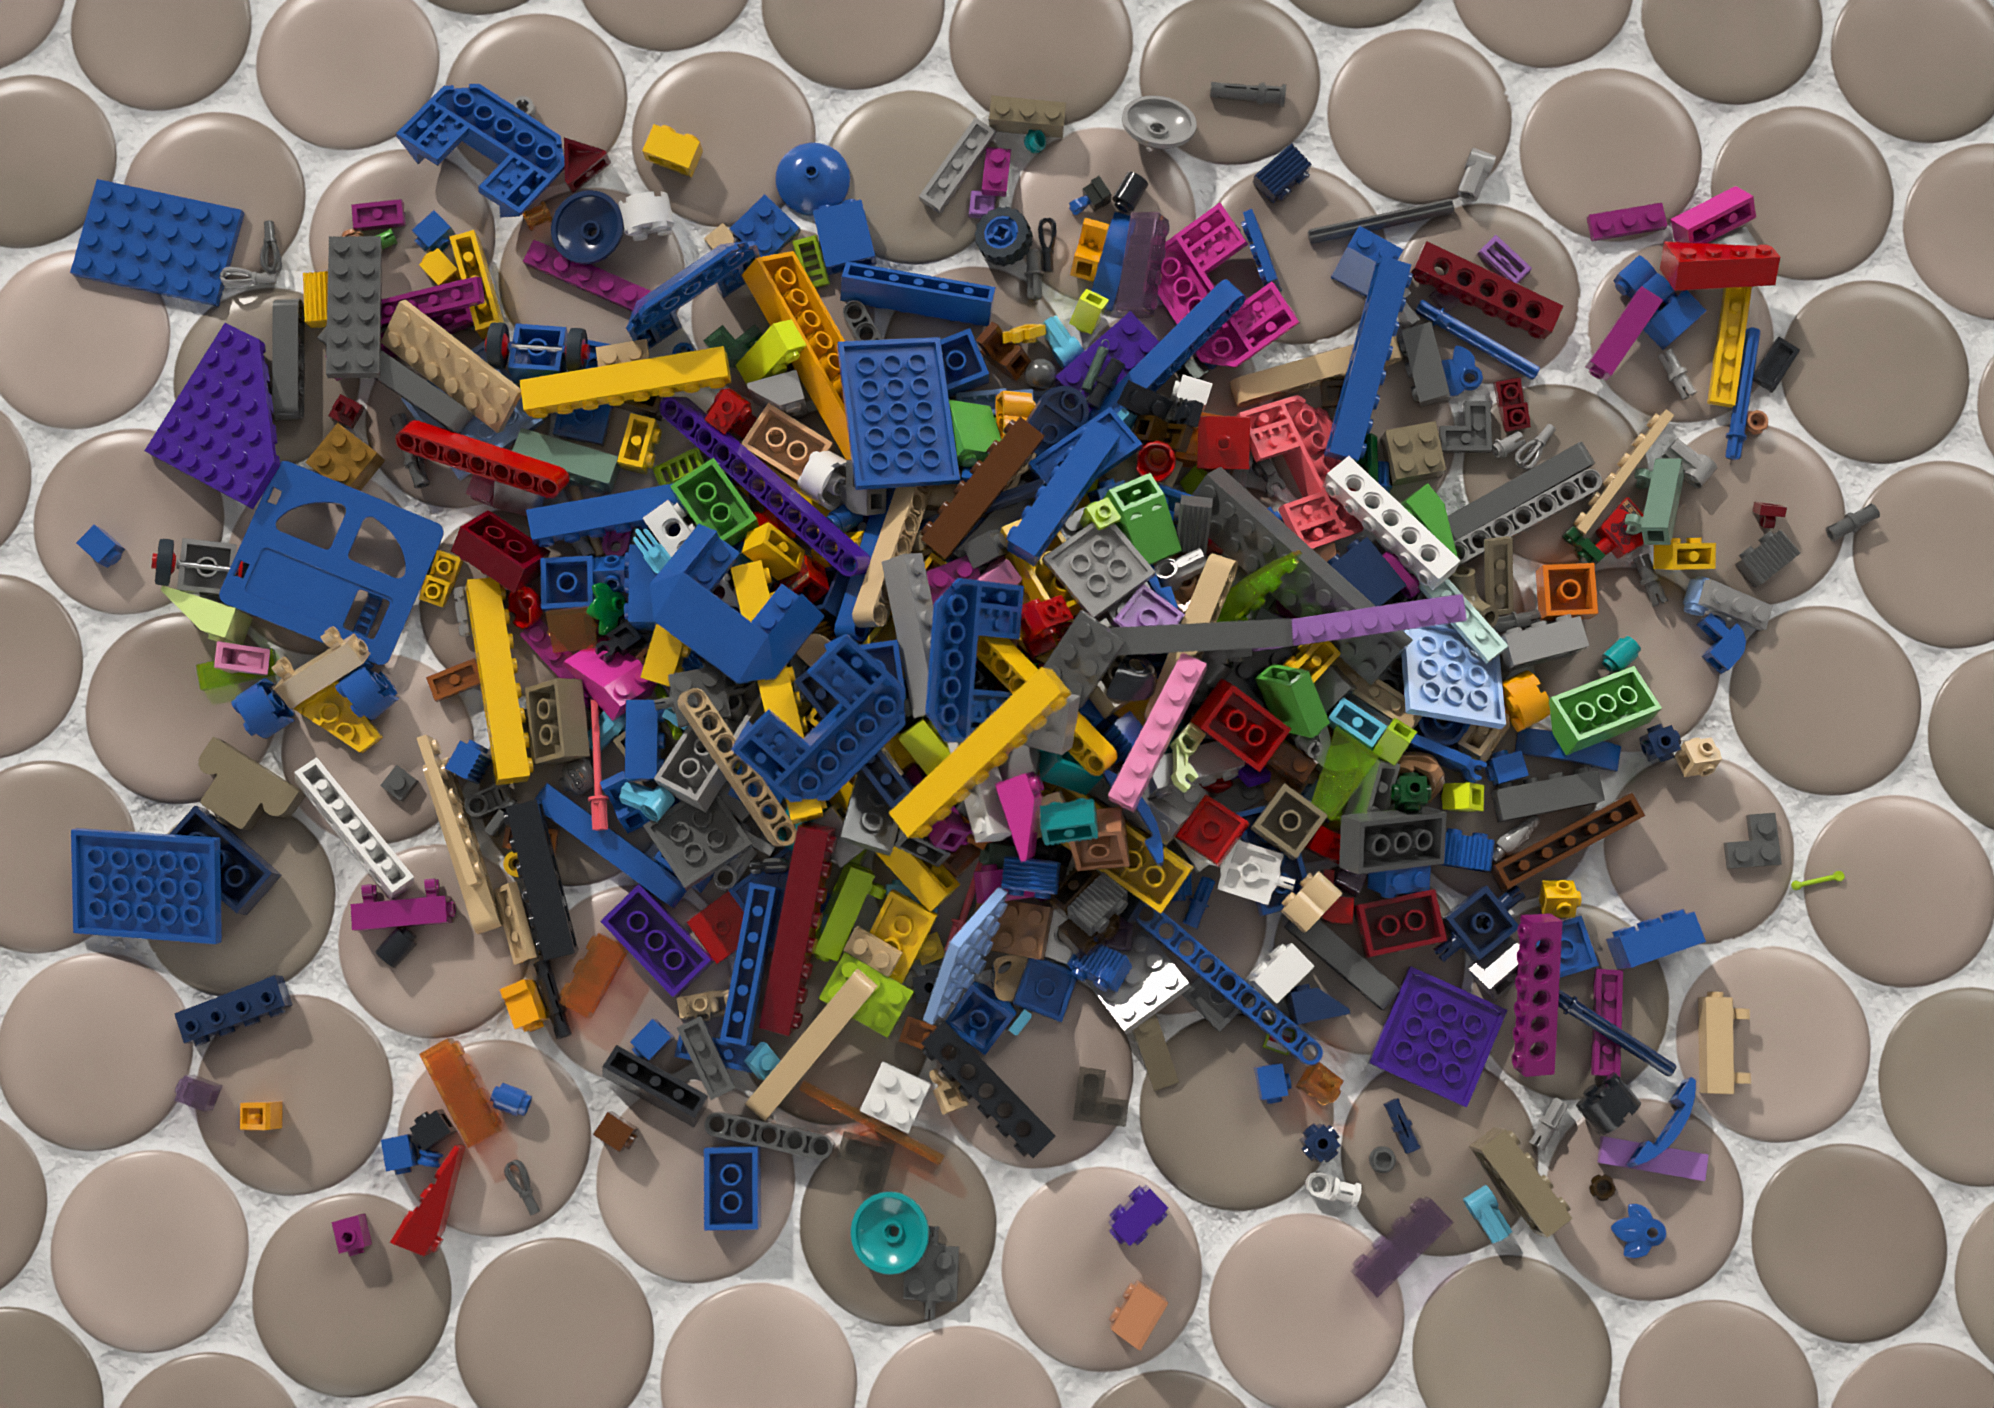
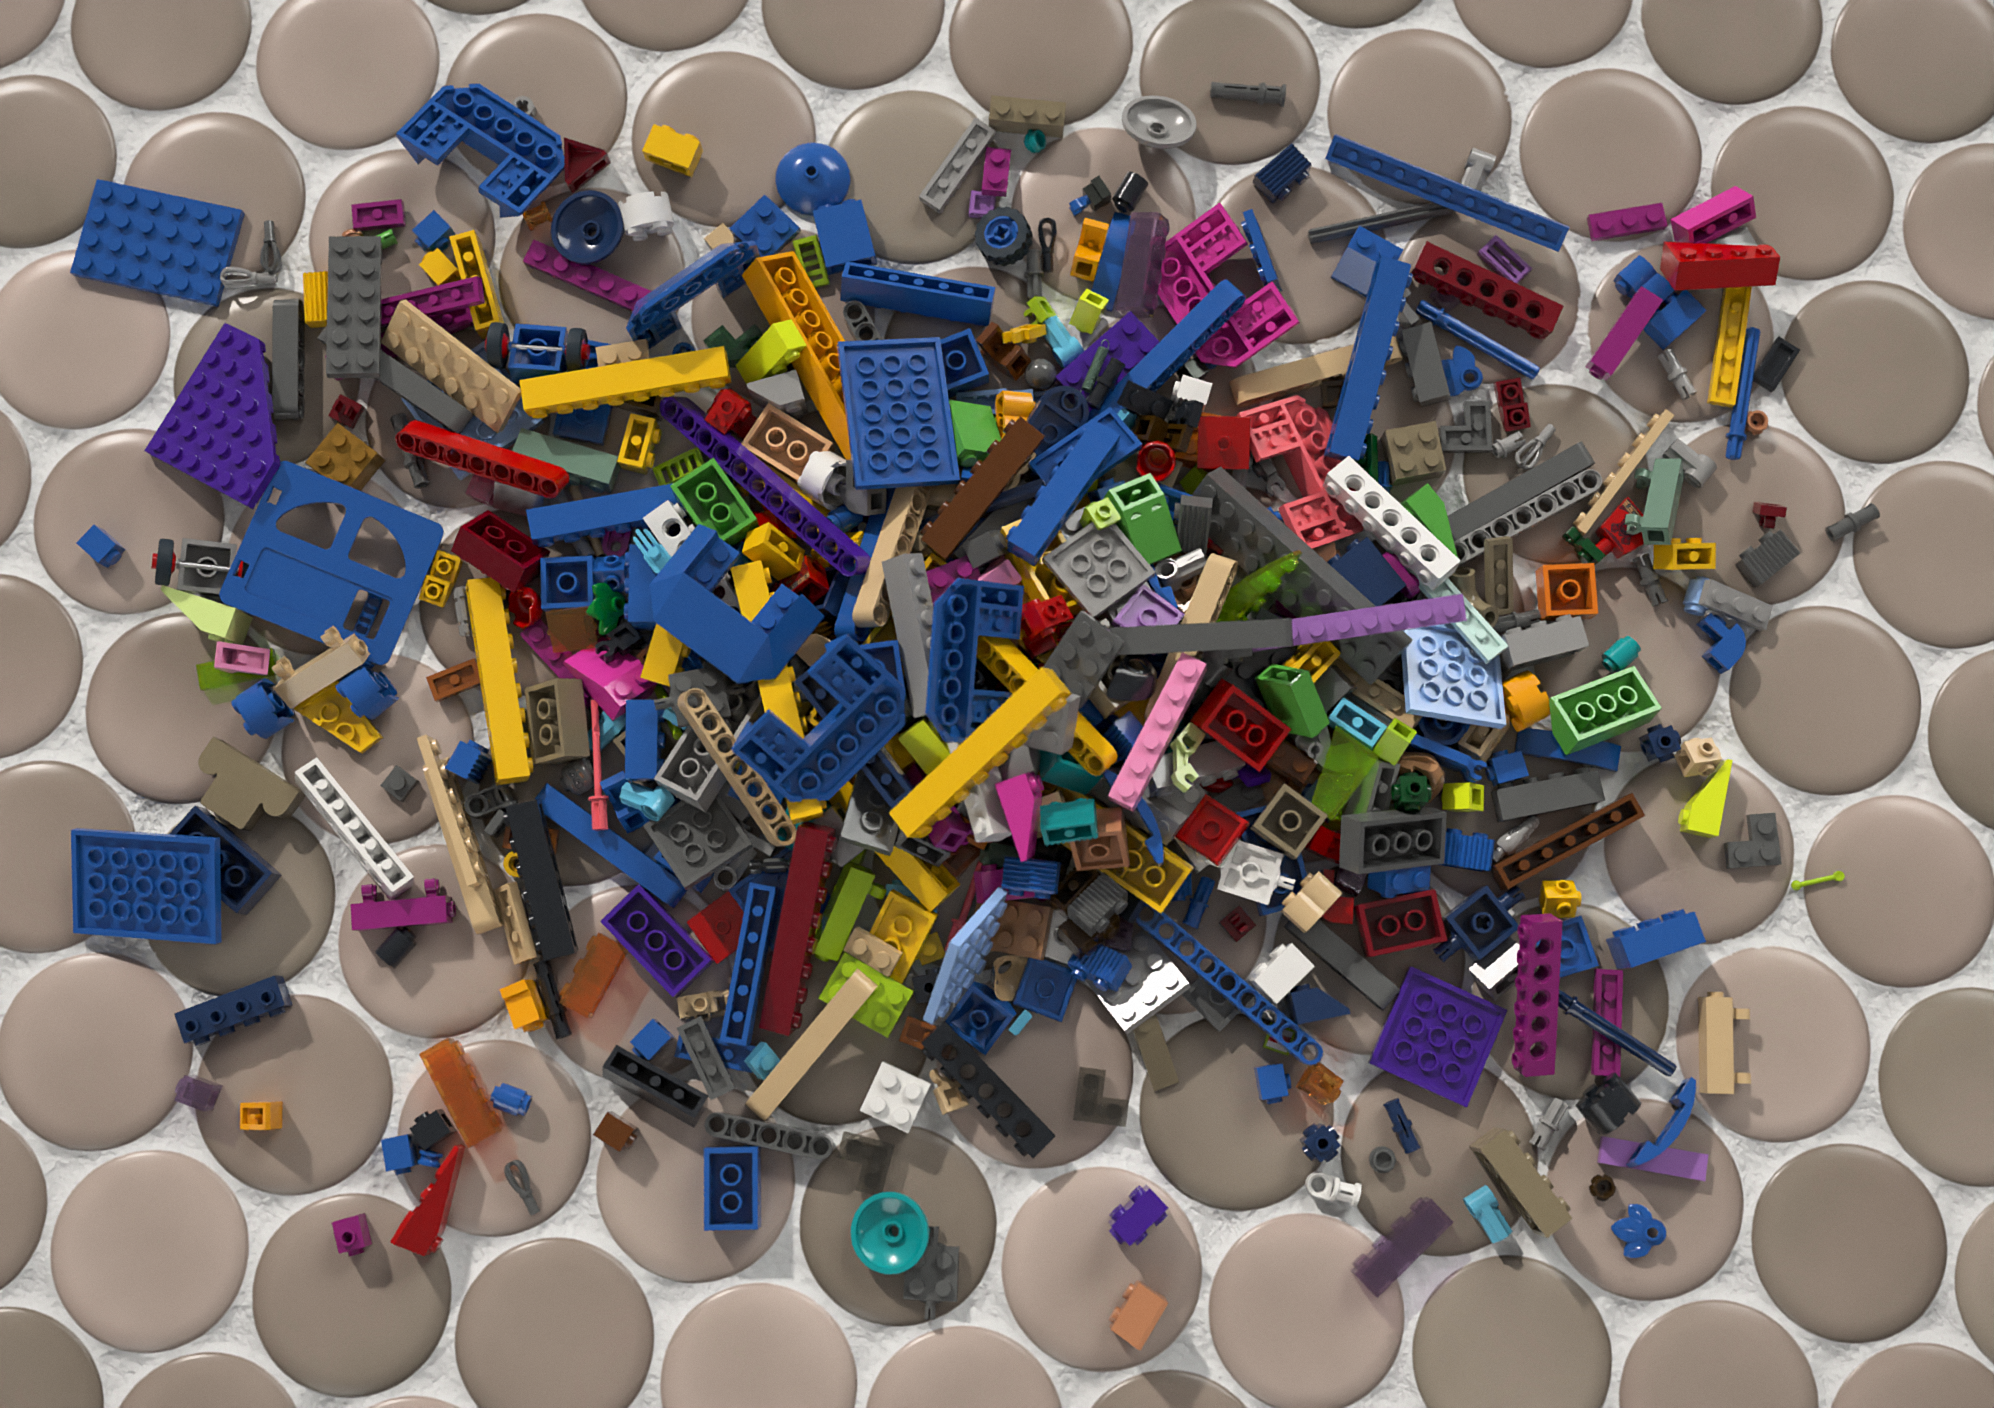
clear orange tile [799,1080,945,1165] -> none
none -> lime tile [1023,297,1058,324]
none -> dark red tile [1219,906,1256,942]
none -> blue plate [1325,134,1570,252]
none -> neon yellow slope [1678,759,1733,838]

